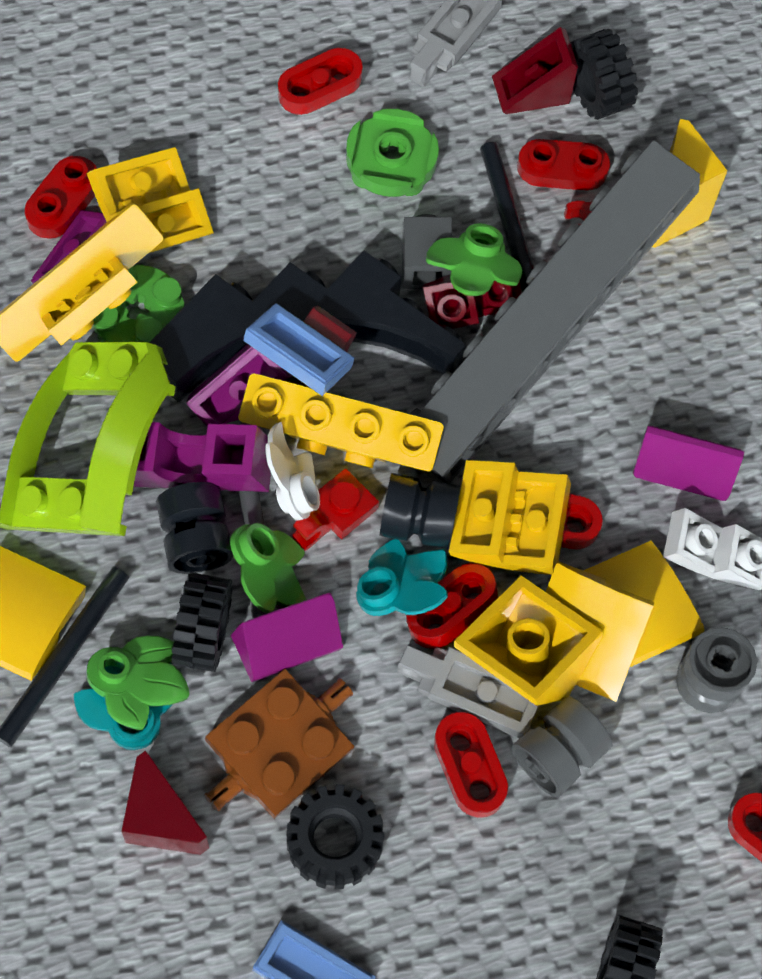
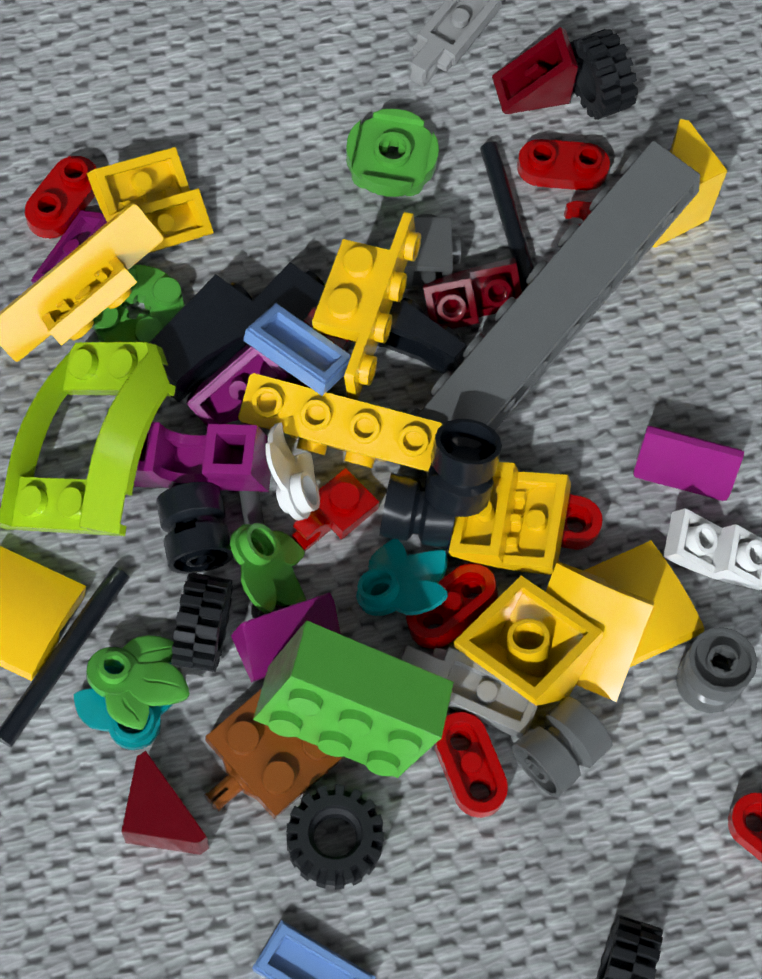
red plate [278,48,363,115] -> none
bright green plate [426,223,522,296] -> none
none -> bright green brick [253,620,454,778]
none -> yellow bracket [312,212,421,400]
none -> black wheel [424,419,502,517]

